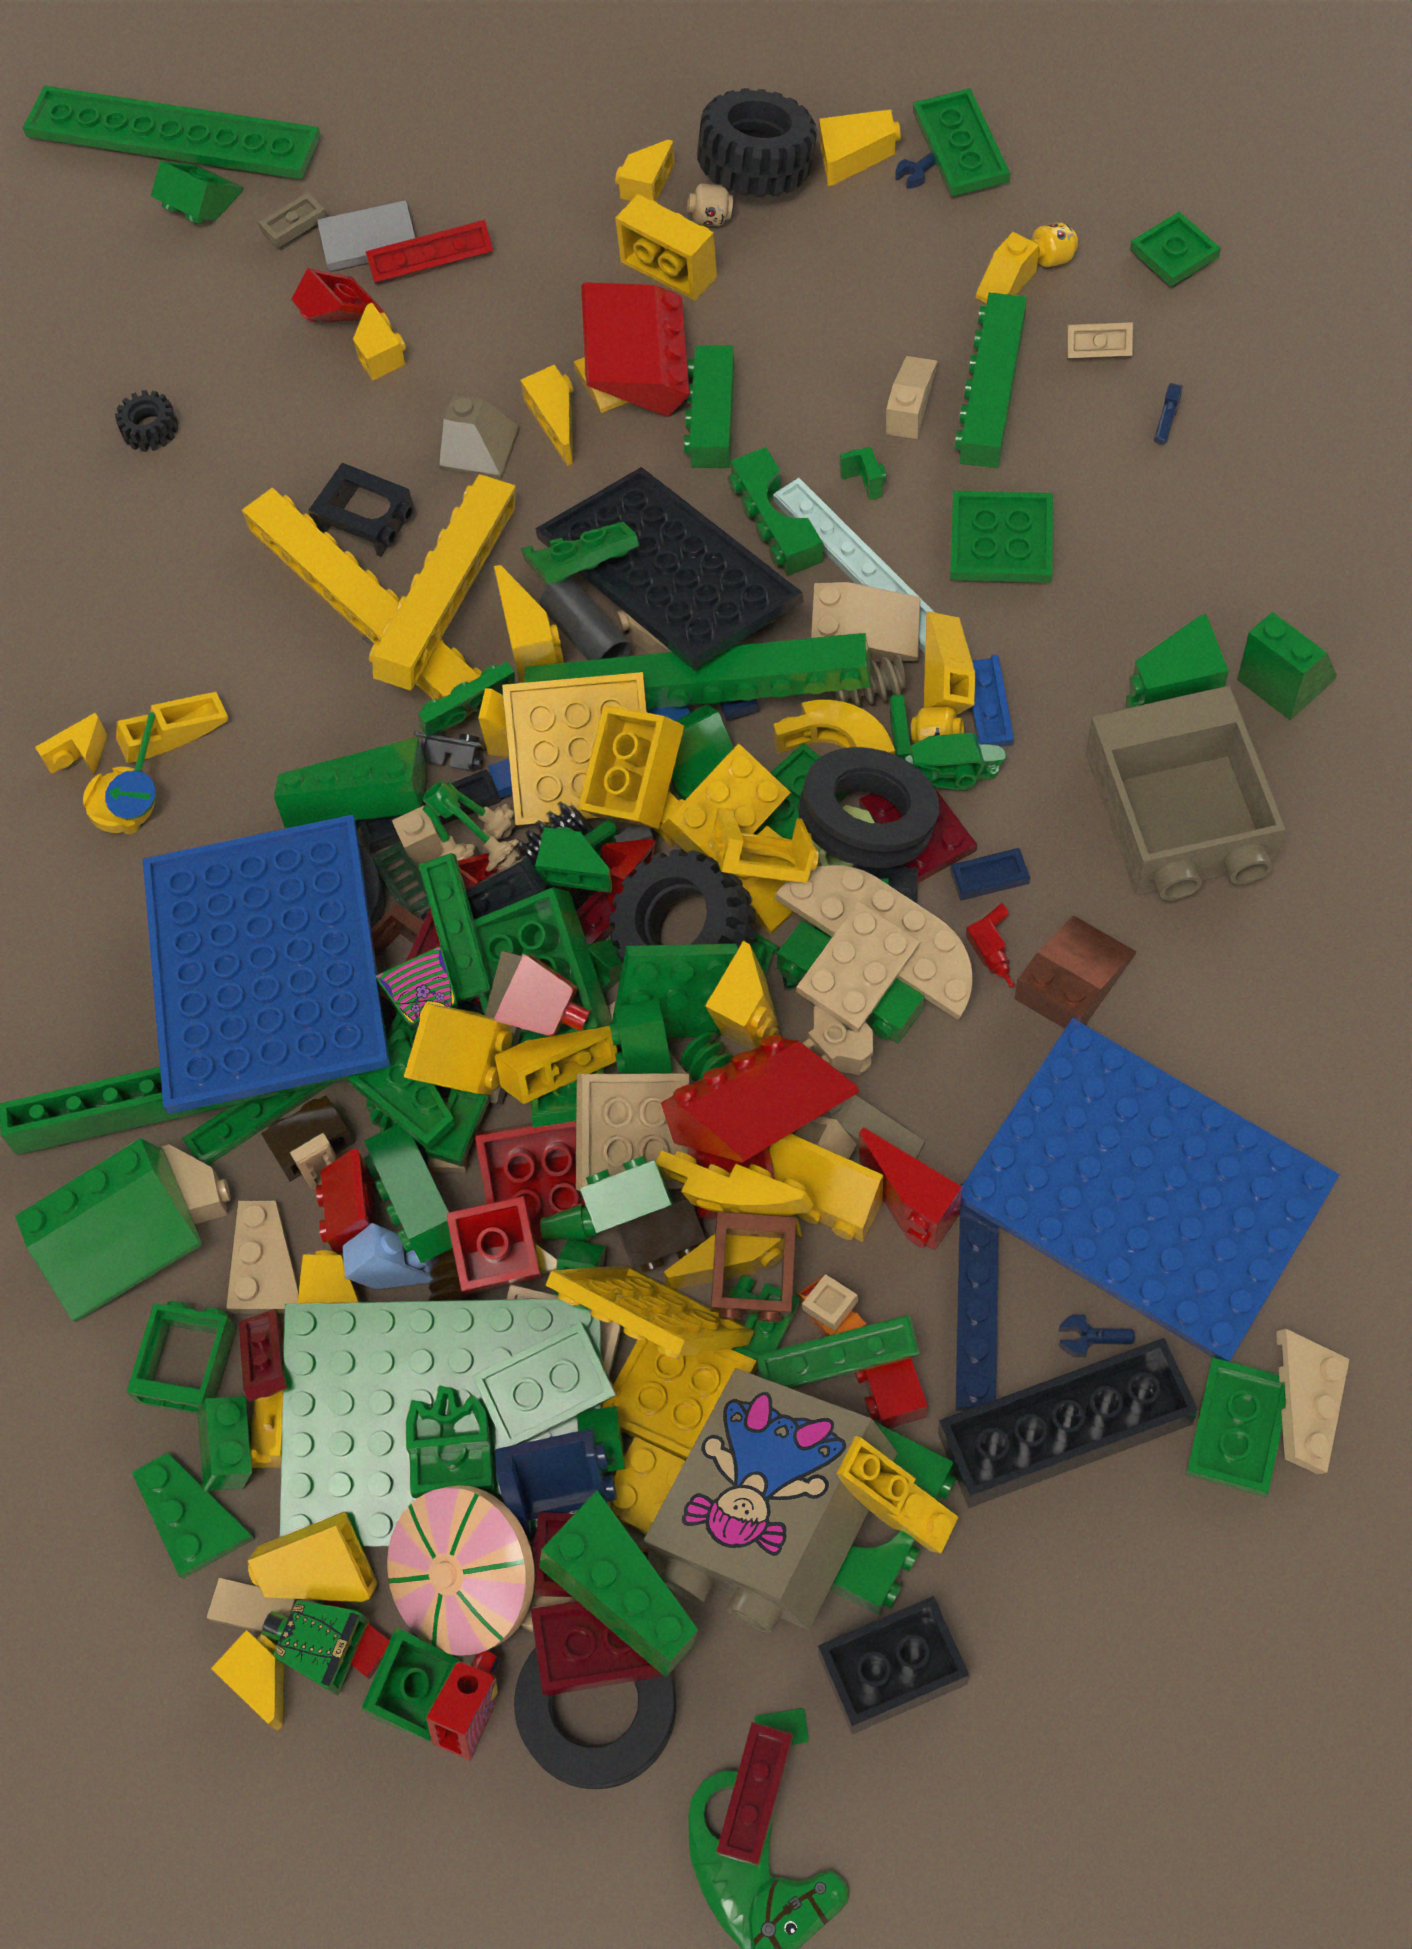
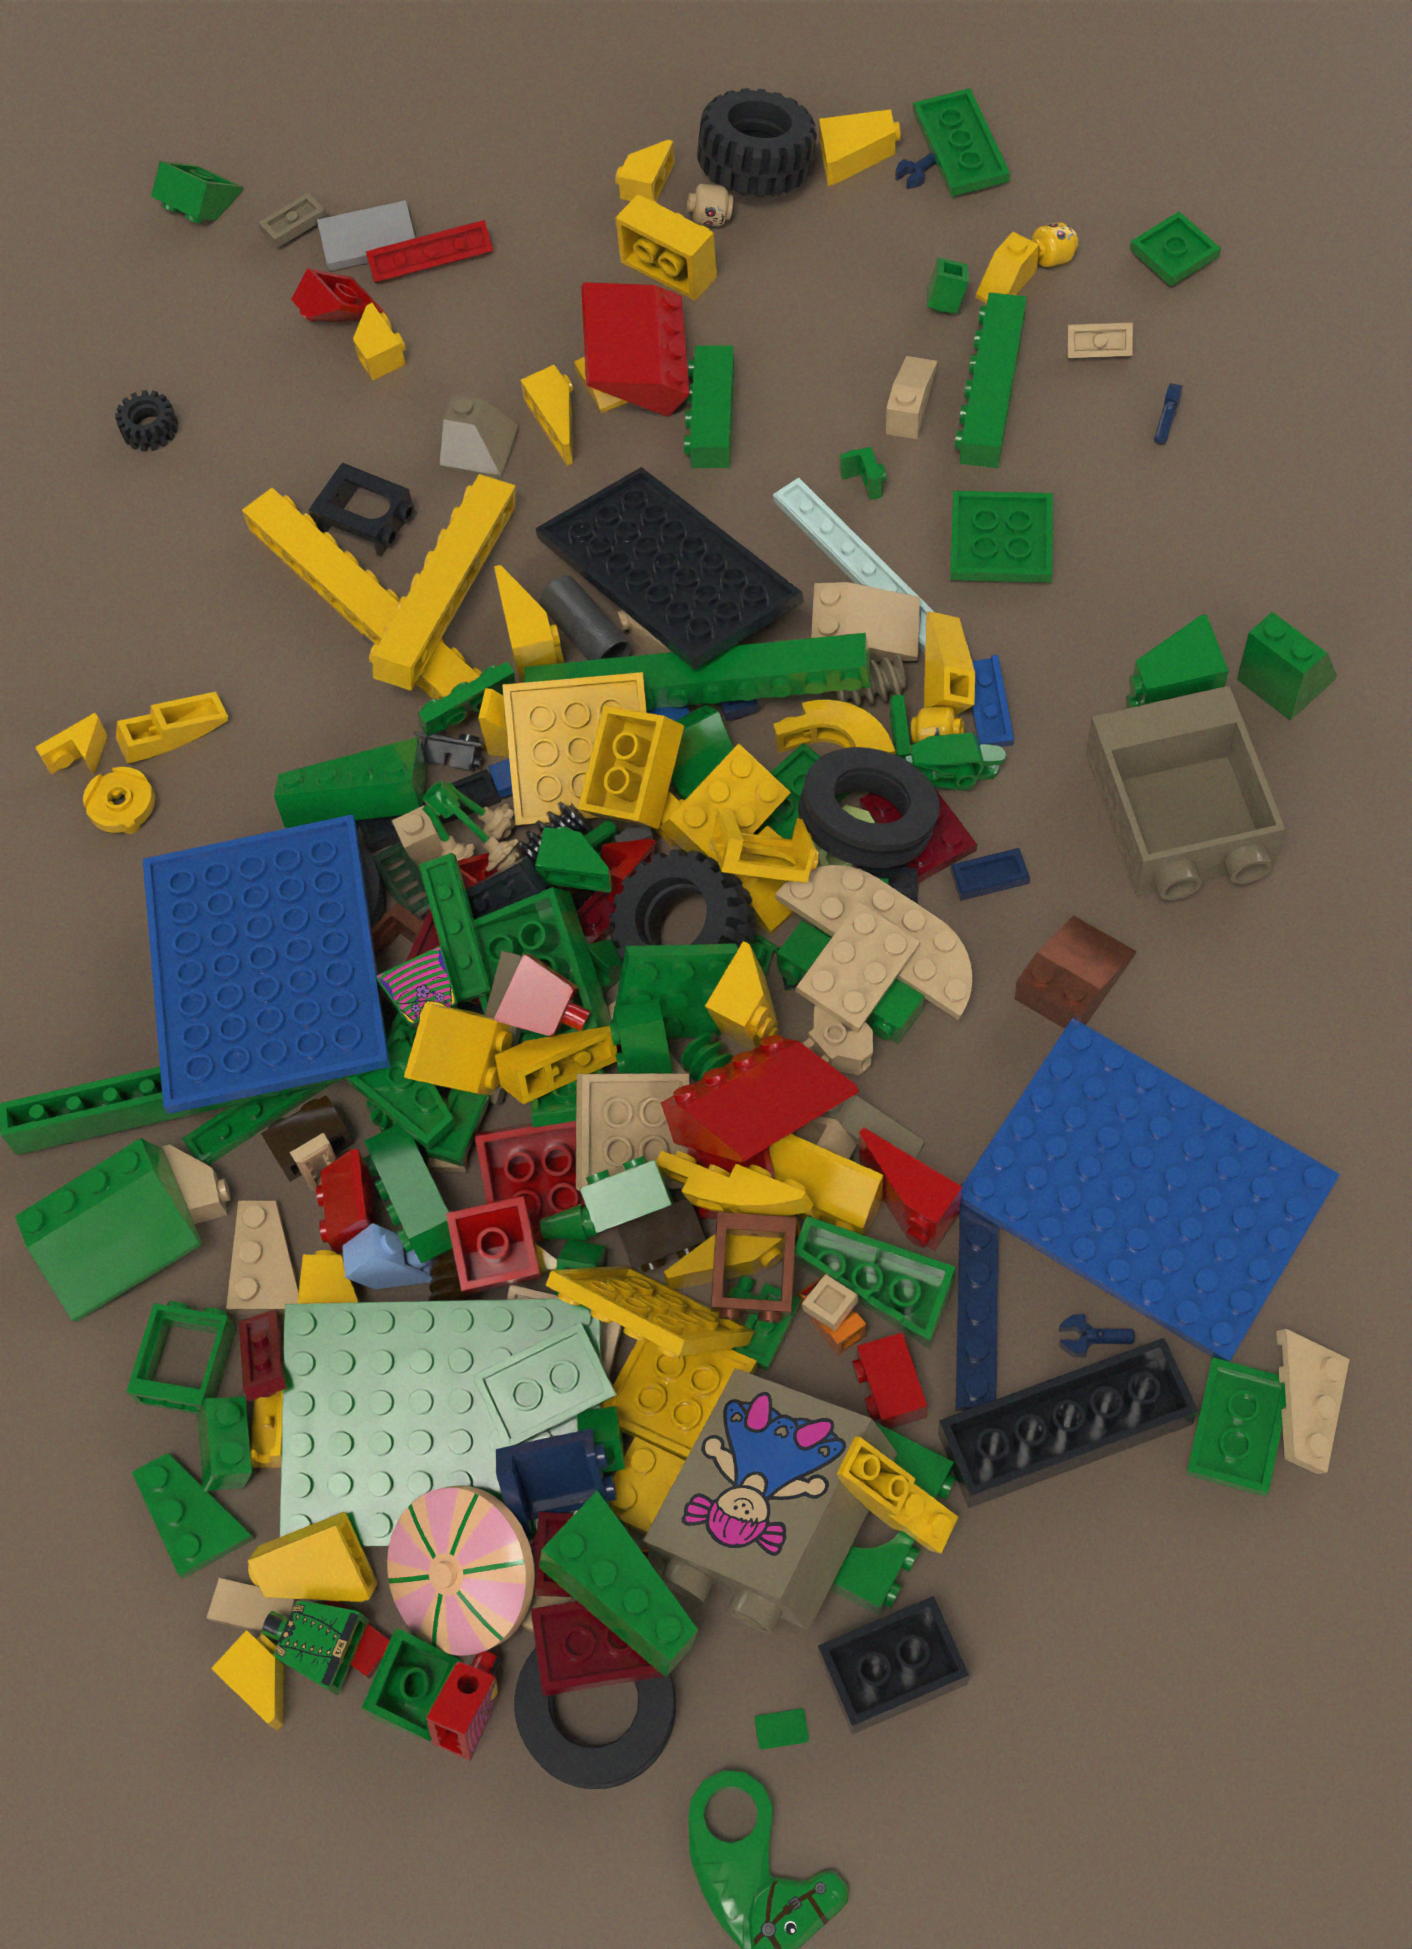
green plate [23,86,321,179] -> none
blue piece [105,712,157,820] -> none
green plate [406,1385,494,1498] -> none
green wing [521,522,639,585] -> none
dark red plate [716,1722,793,1867] -> none
green arch [728,447,823,577] -> none
green tile [756,1315,921,1389] -> none
red piece [966,903,1014,988] -> none
none -> green wedge [794,1216,955,1349]
none -> green brick [926,257,969,314]

